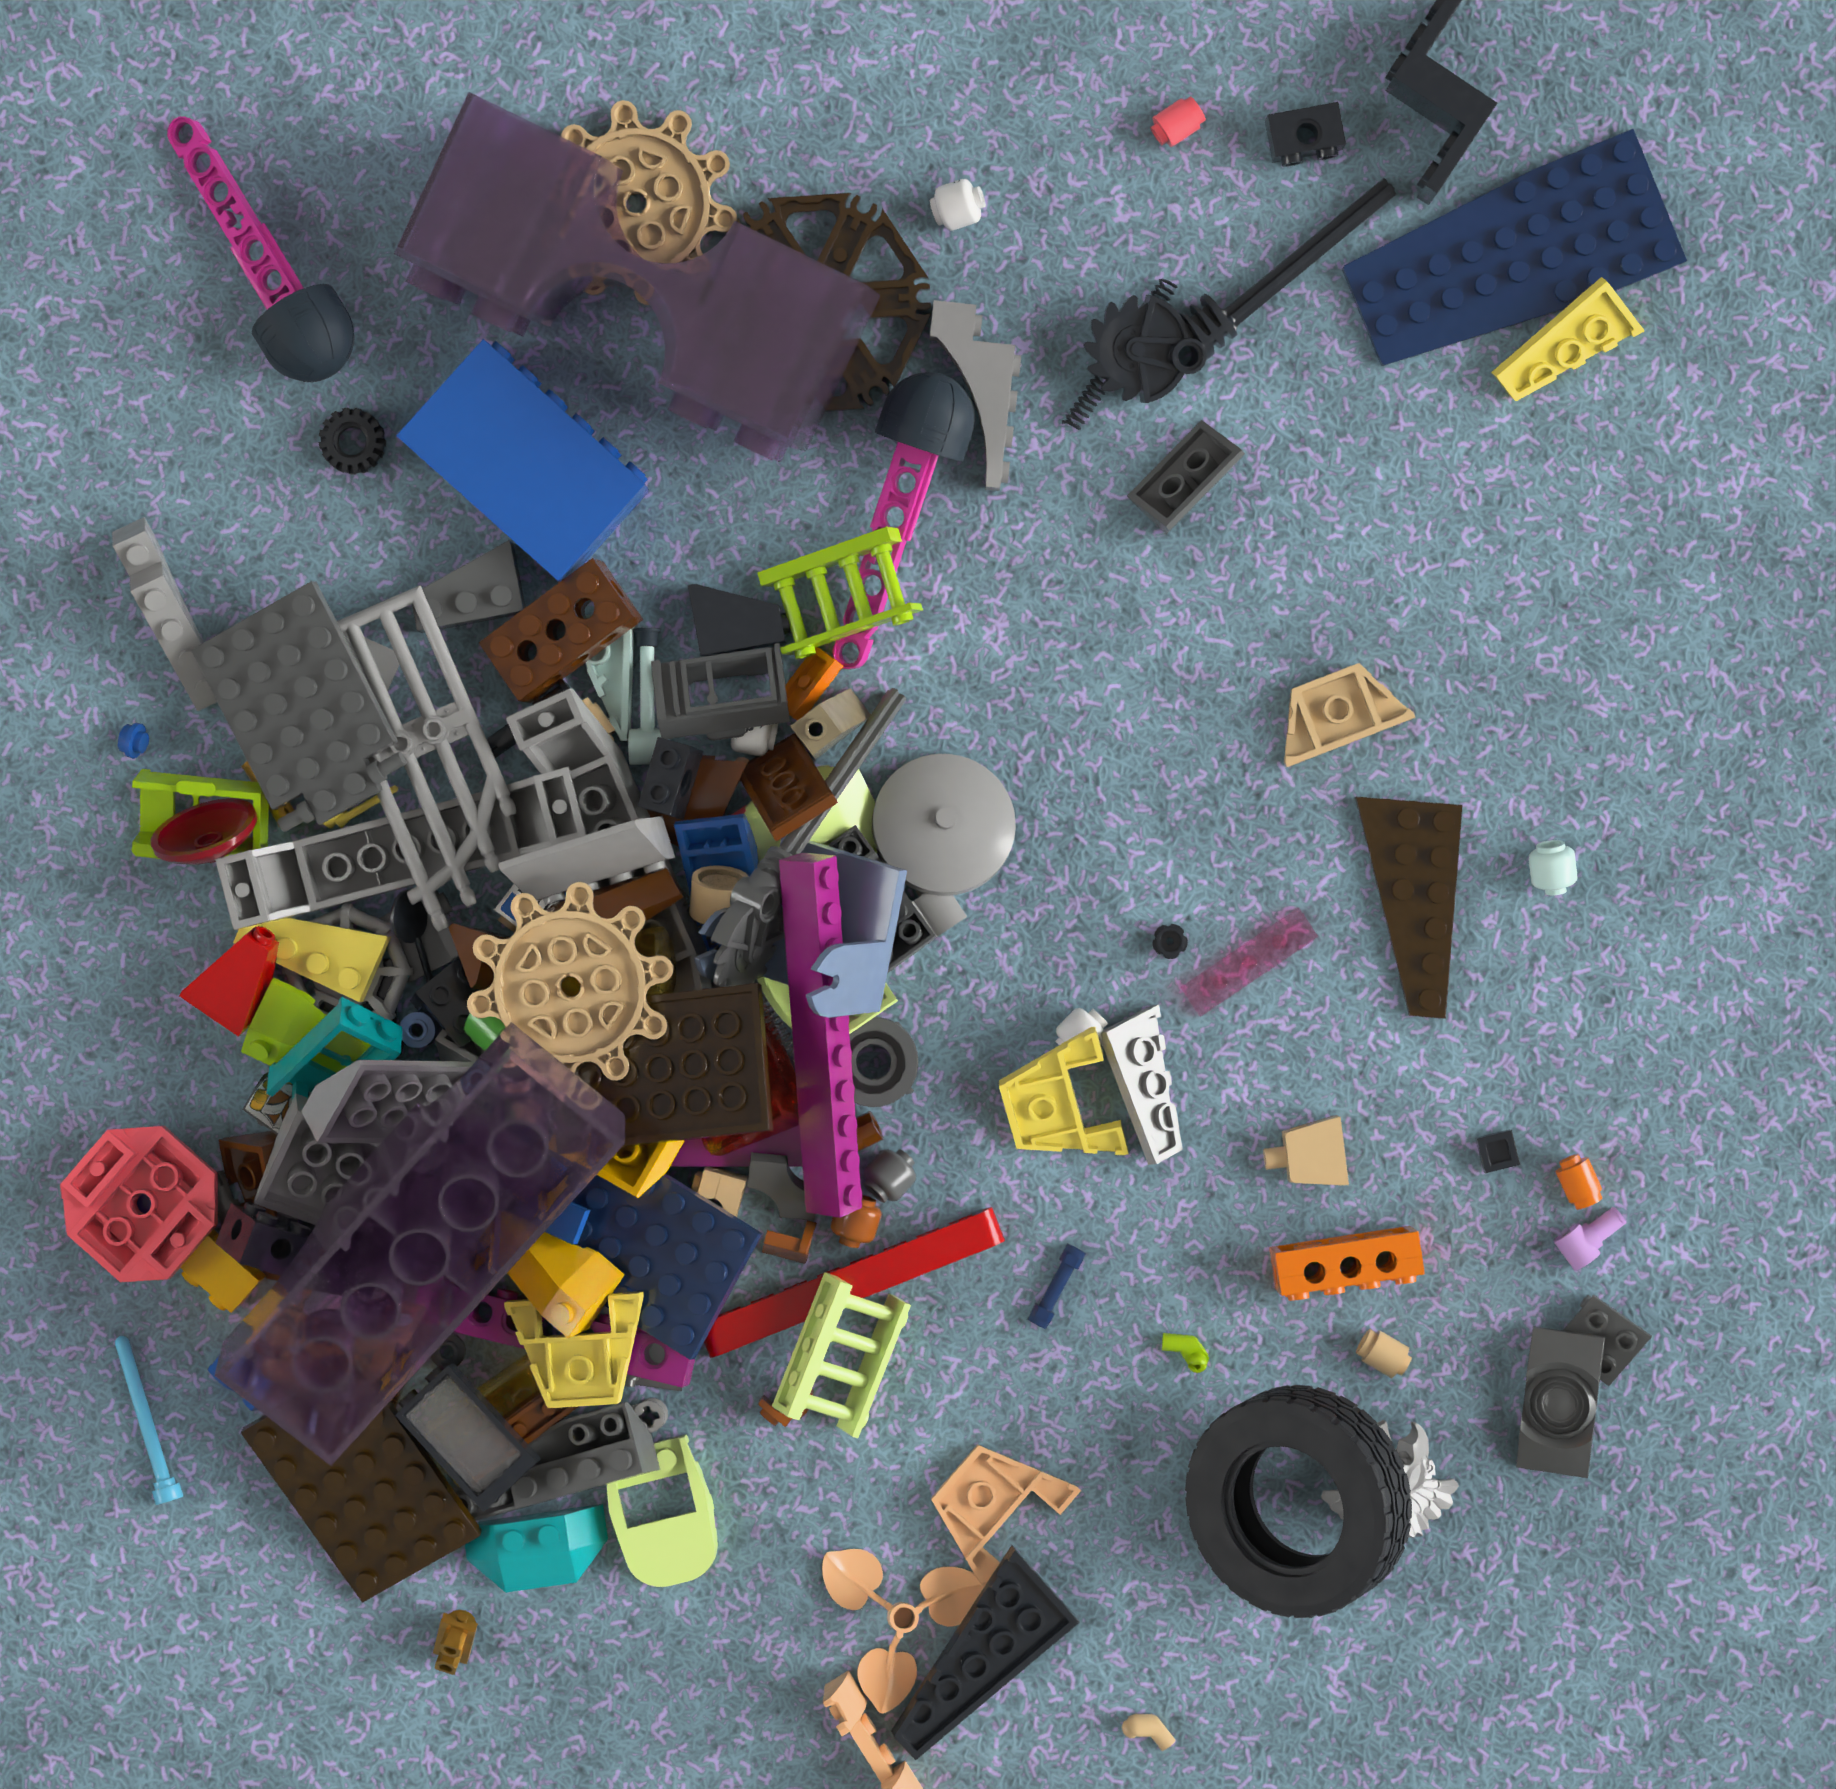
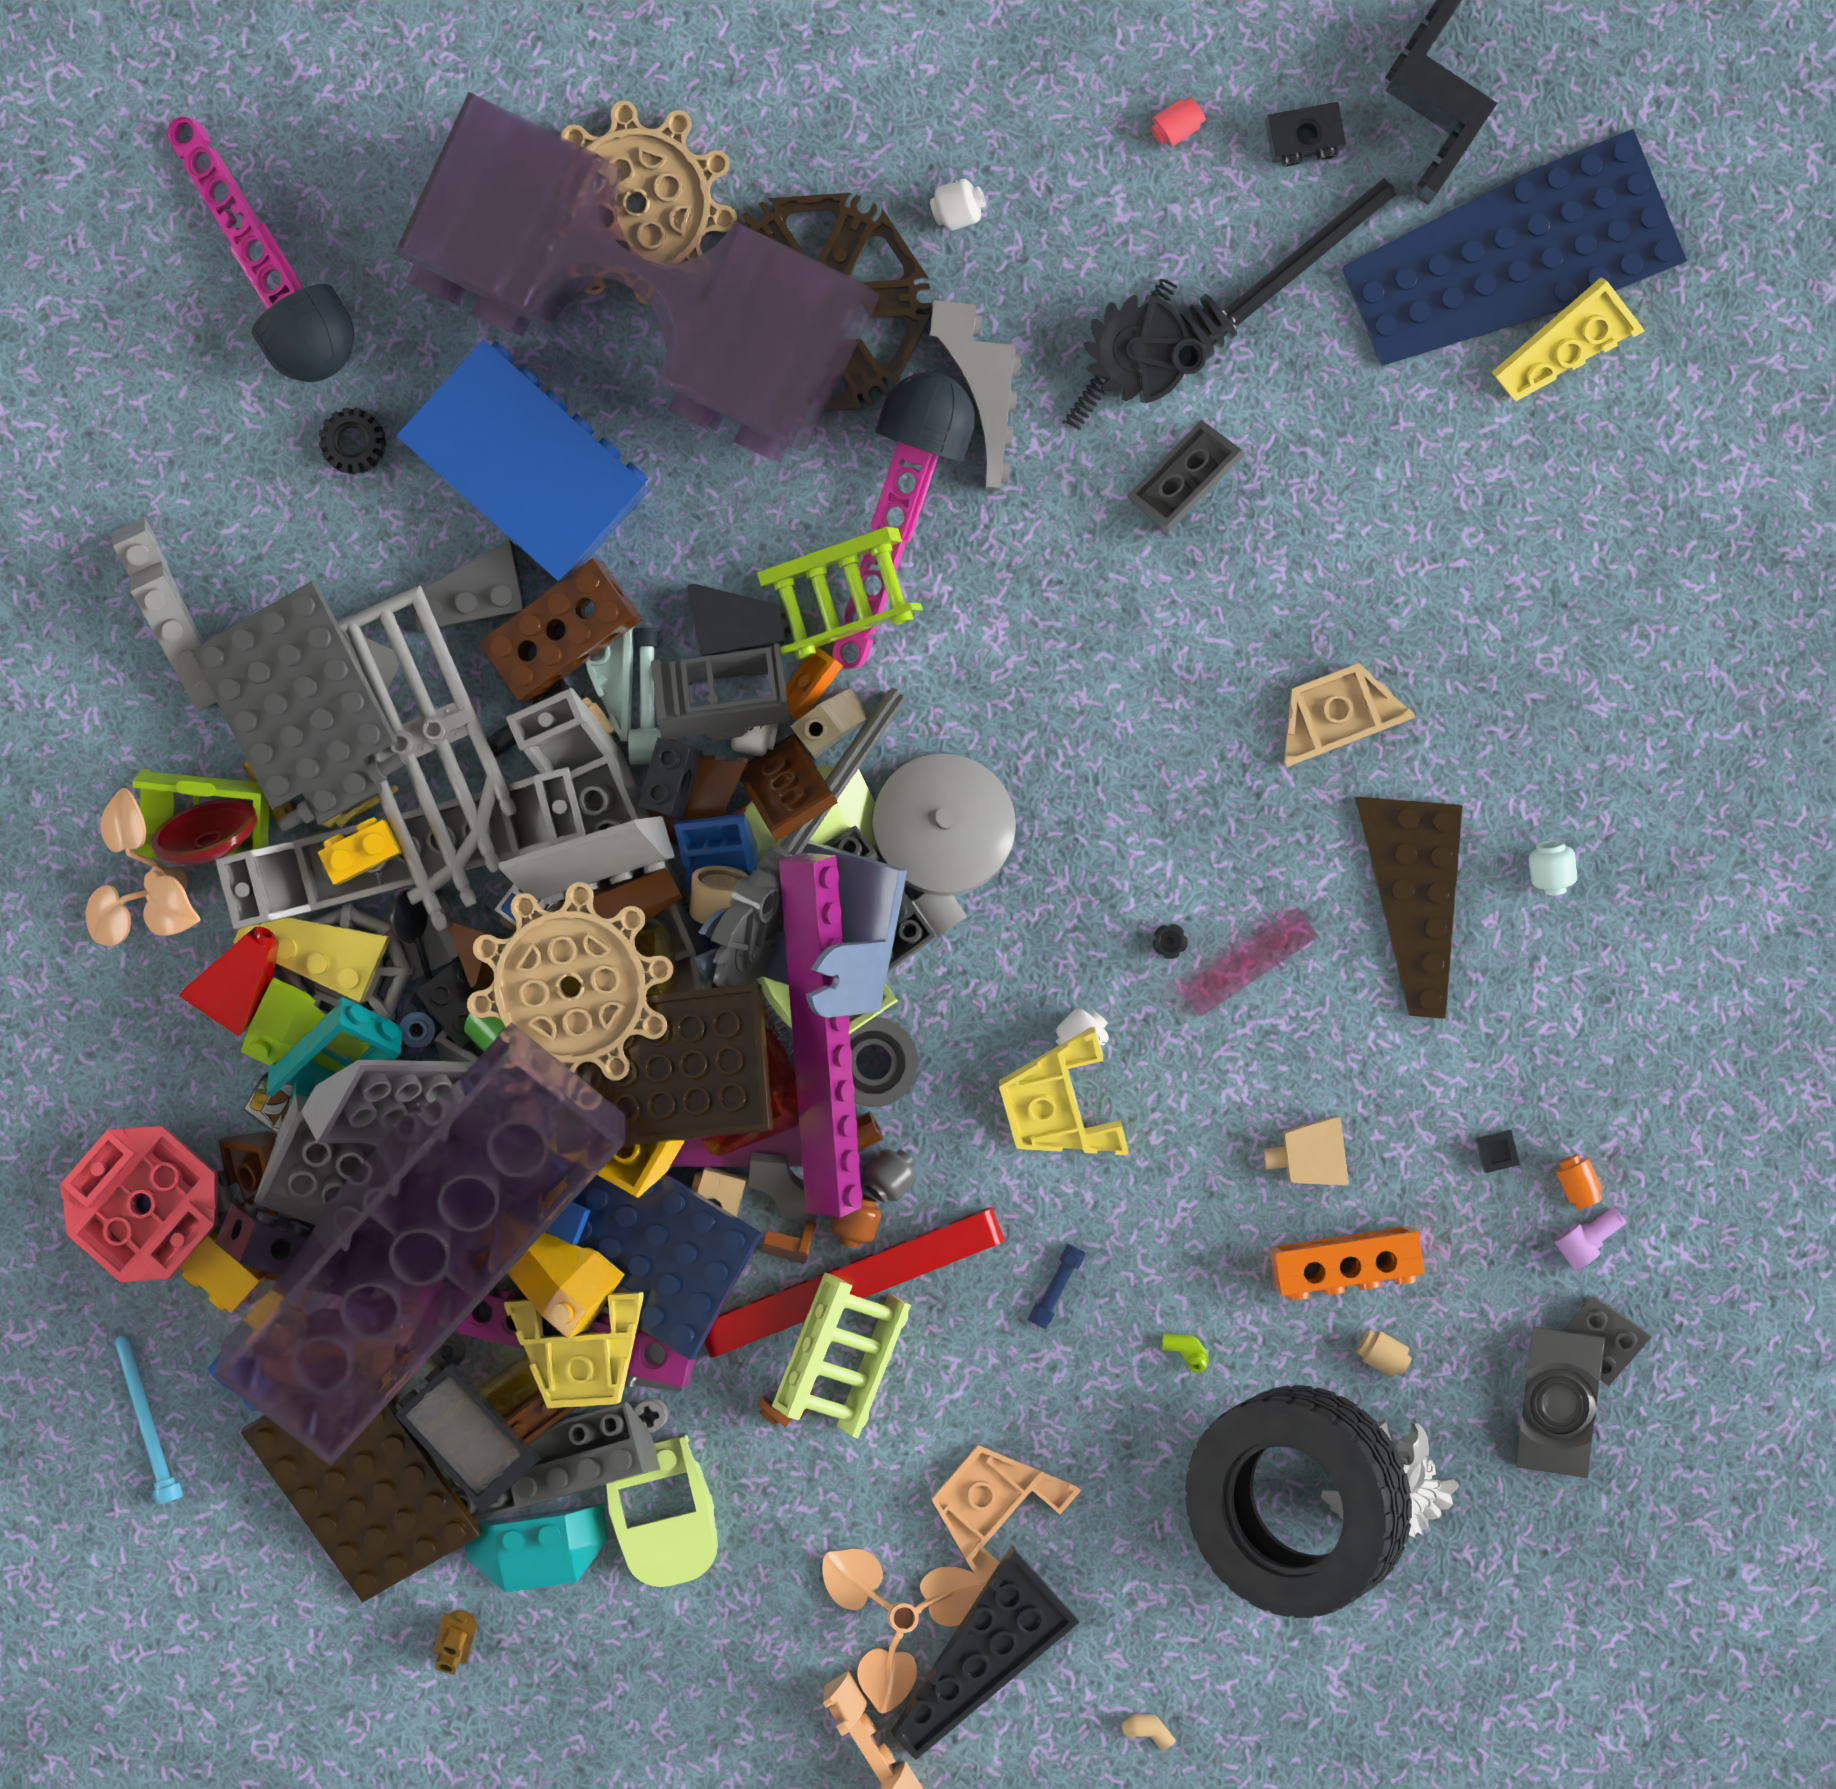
blue plate [118,723,149,759] -> none
wing [1101,1004,1183,1165] -> none
none -> light nougat plant [86,788,200,946]
none -> yellow brick [317,817,402,885]

